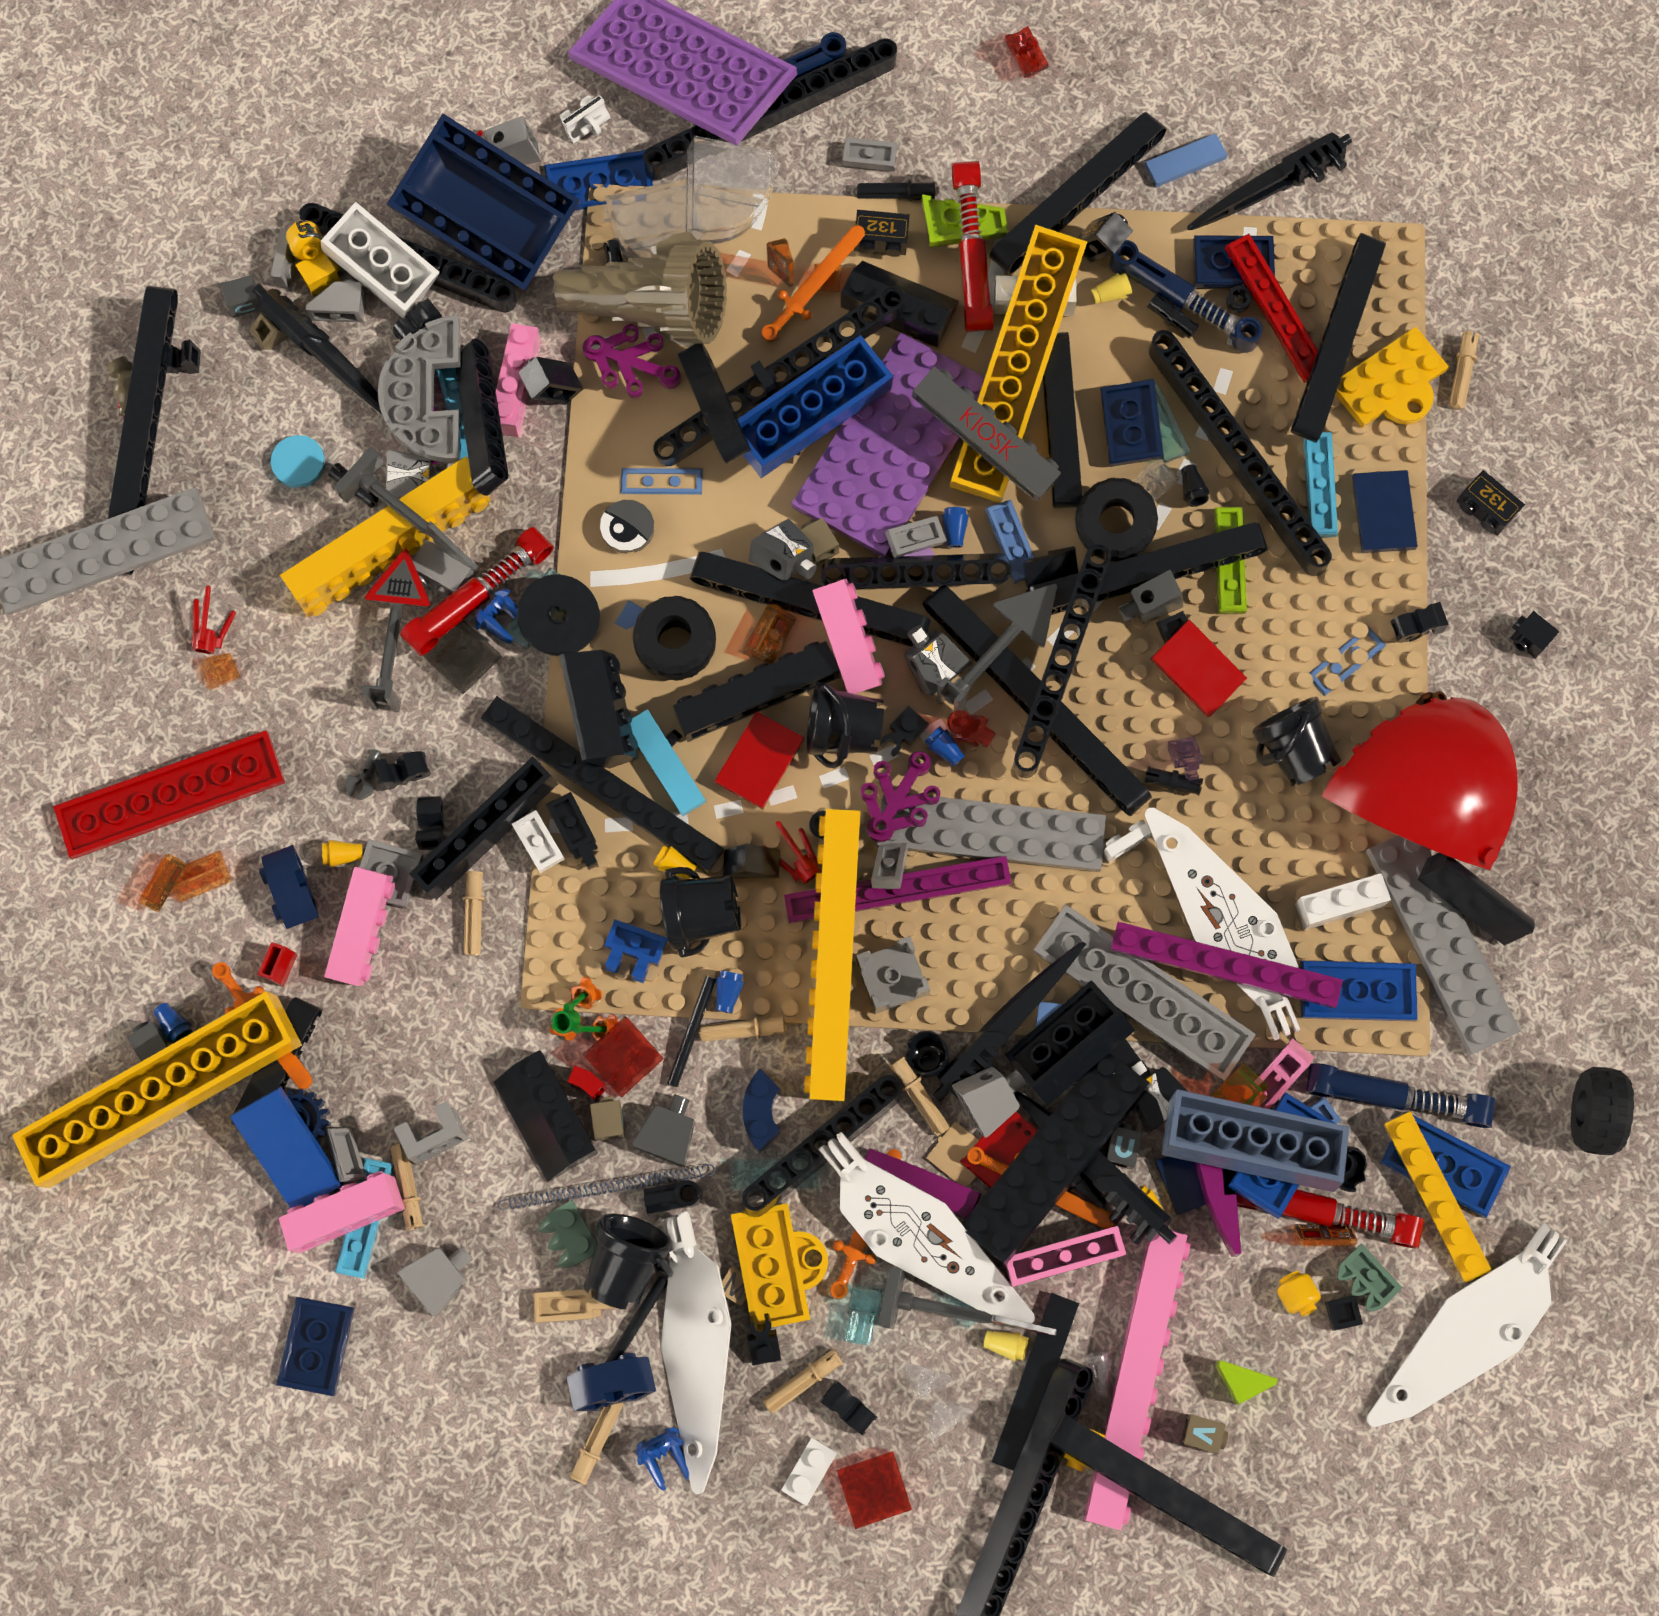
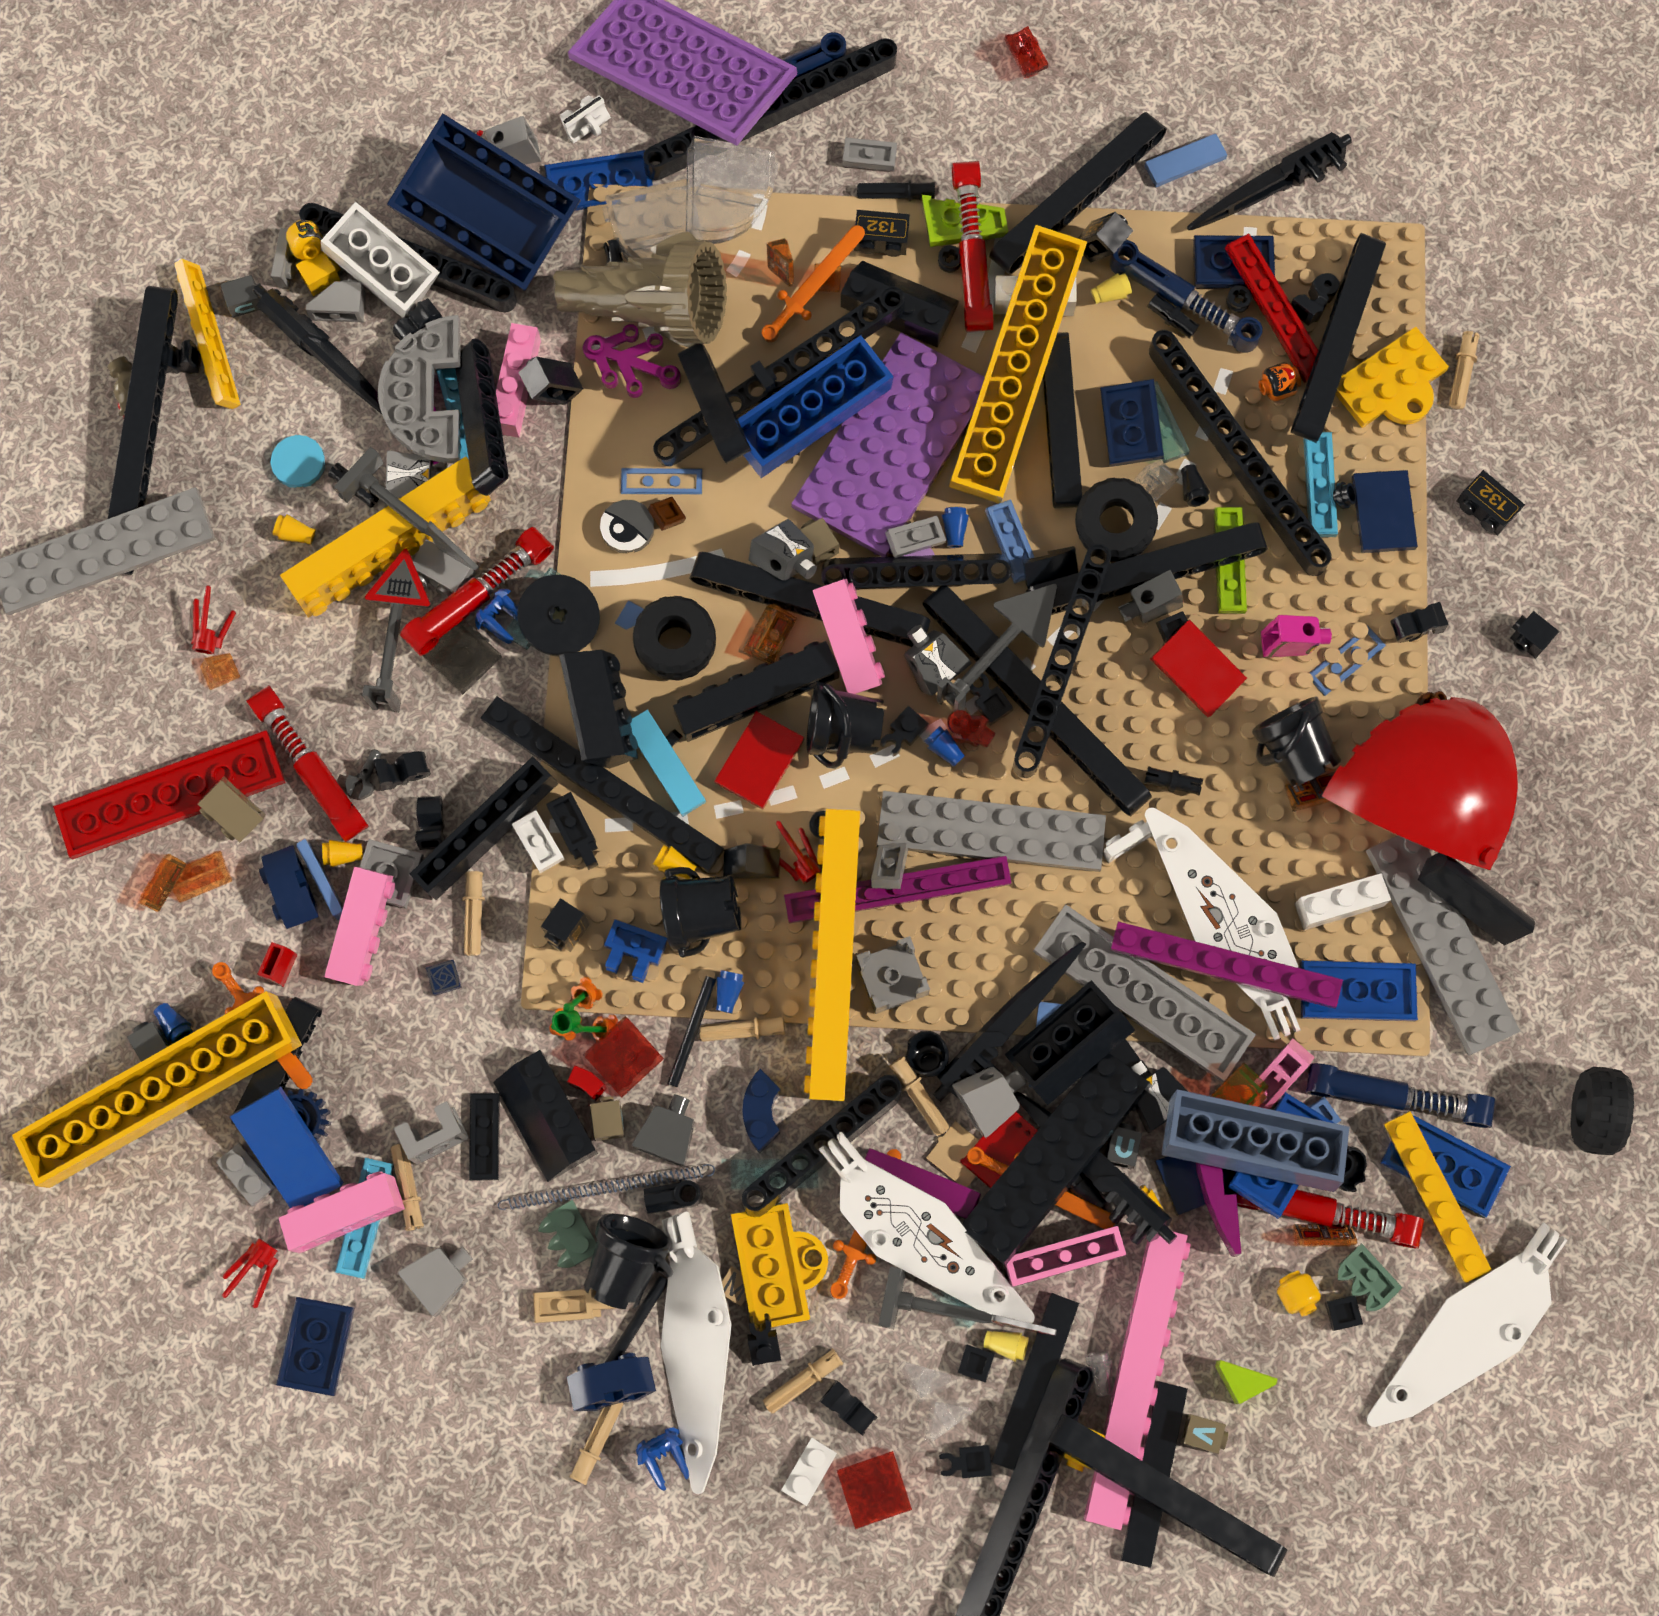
dark tan brick [248,312,286,350] -> none
light grey tile [326,1128,367,1182] -> none
clear light blue piece [844,1283,882,1346] -> none
magenta plant [860,751,940,842] -> none
dark grey brick [912,366,1061,502] -> none
plate [1168,736,1202,781] -> none
none -> yellow plate [174,259,241,409]
none -> dark tan brick [198,776,266,843]
none -> light grey plate [216,1143,276,1207]
none -> red plant [222,1238,279,1308]
none -> red piece [246,685,369,842]
none -> yellow cone [273,514,316,545]
none -> medium blue tile [296,839,343,921]
none -> tile [426,960,462,996]
none -> black tile [469,1093,500,1181]
none -> black brick [541,898,590,952]
none -> reddish brown tile [648,496,686,531]
none -> black bush [938,245,961,273]
none -> black plate [939,1445,993,1479]
none -> black plate [957,1344,995,1383]
none -> black plate [969,673,1013,726]
none -> black tile [1121,1381,1188,1568]
none -> head [1259,362,1301,402]
none -> dark pink torso [1261,615,1332,658]
none -> slope [1284,771,1336,812]
none -> black leg [1291,273,1340,326]
none -> black plate [1333,482,1356,509]

